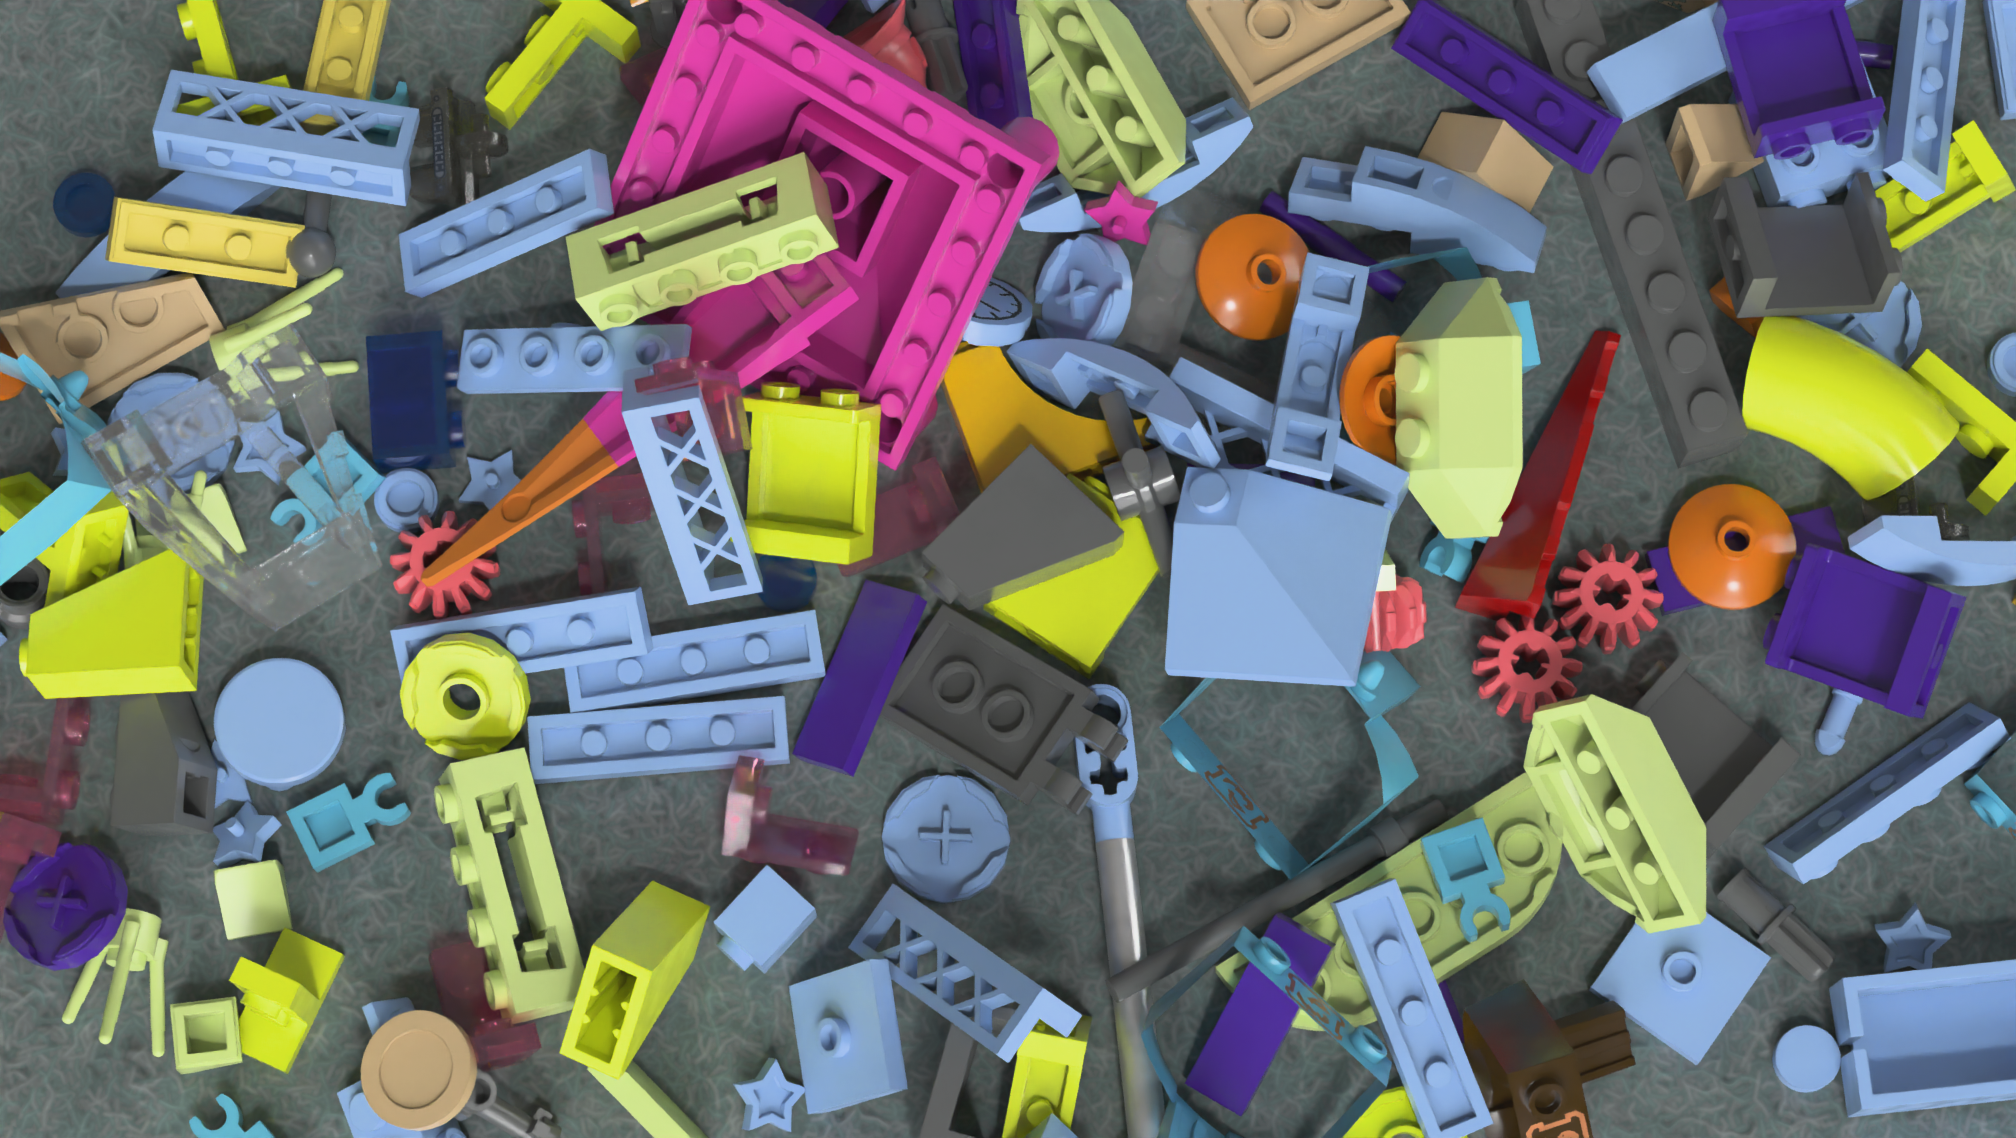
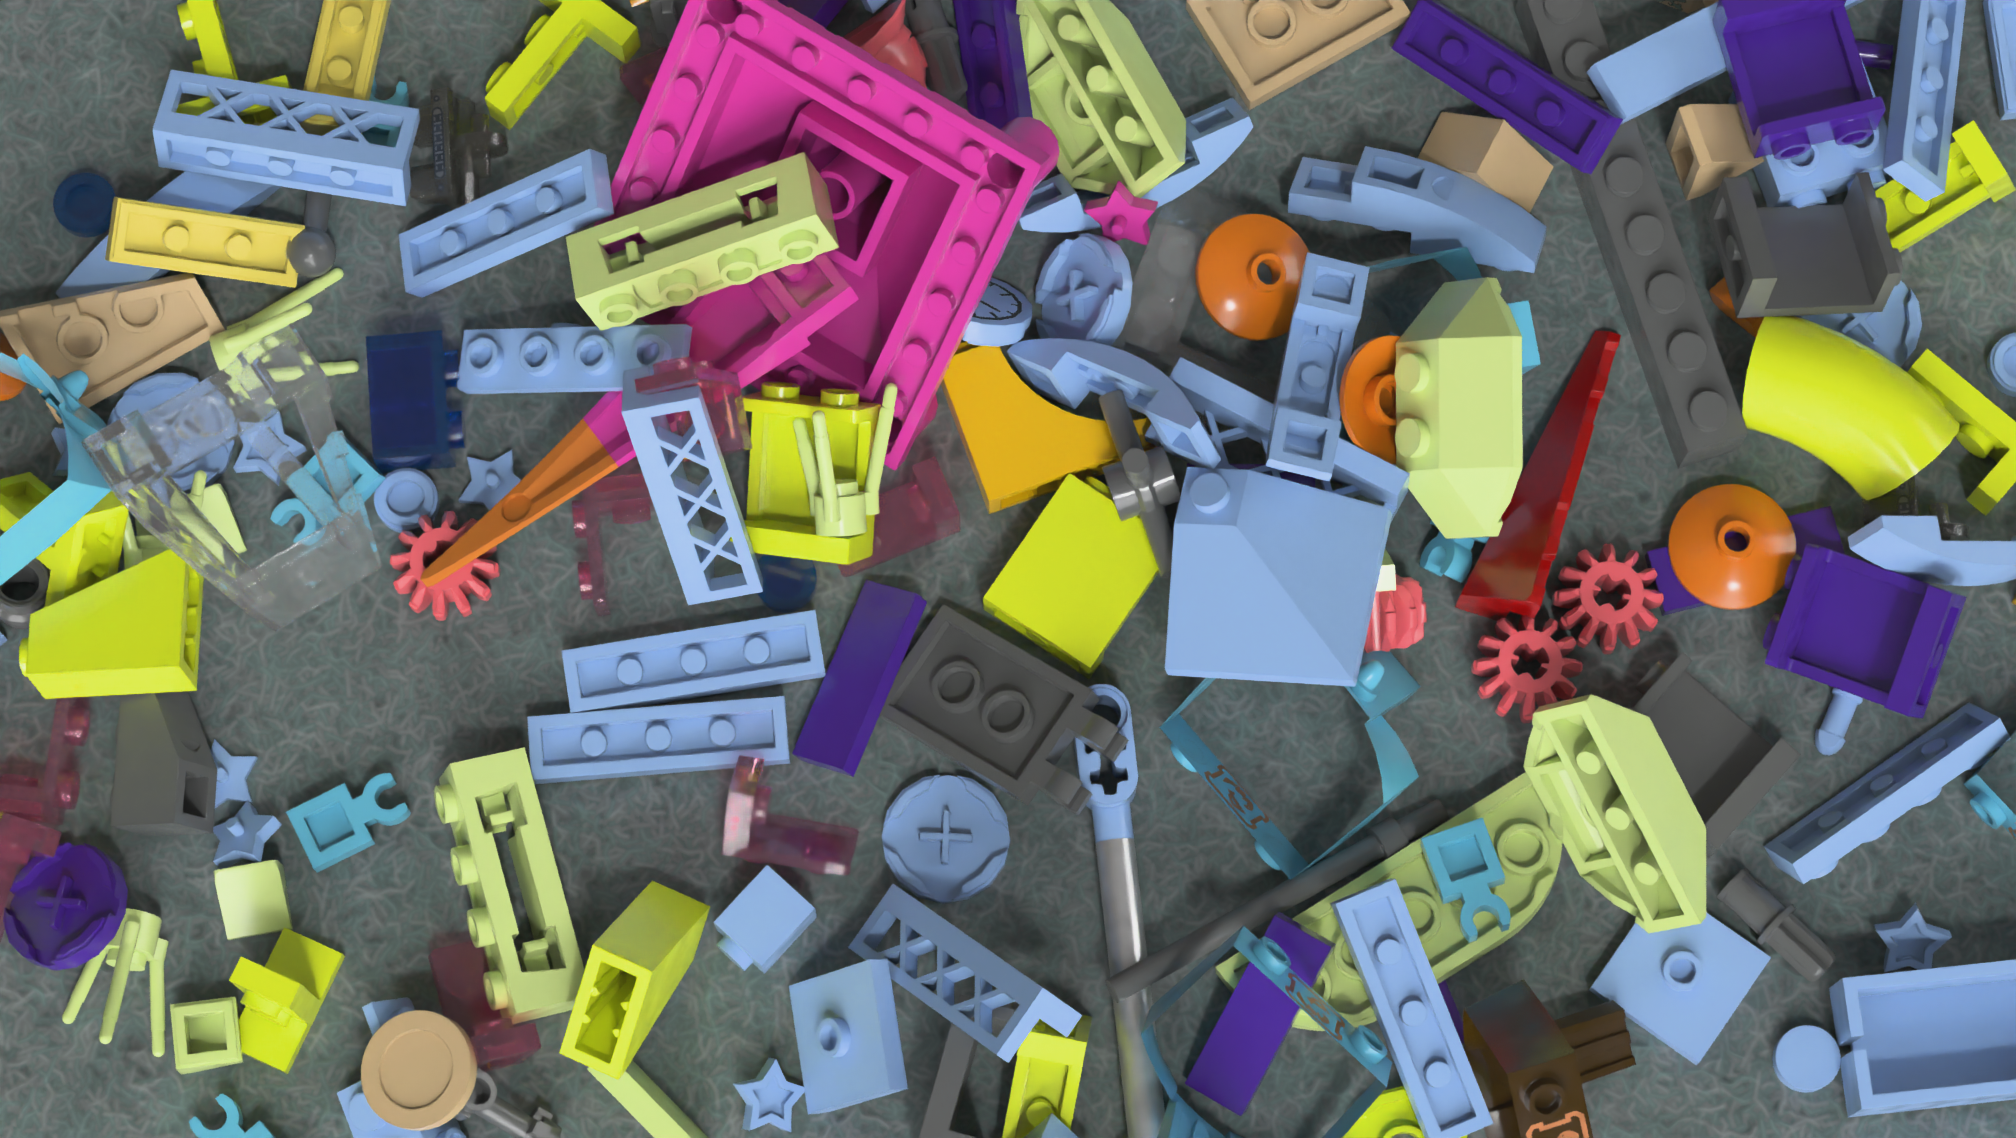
light blue tile [214,658,346,791] -> none
light blue plate [390,587,654,685] -> none
neon yellow tile [400,633,531,760] -> none
dark grey slope [922,444,1124,610] -> none
dark purple piece [1259,191,1407,303] -> none
none -> yellowish green plant [793,383,898,536]

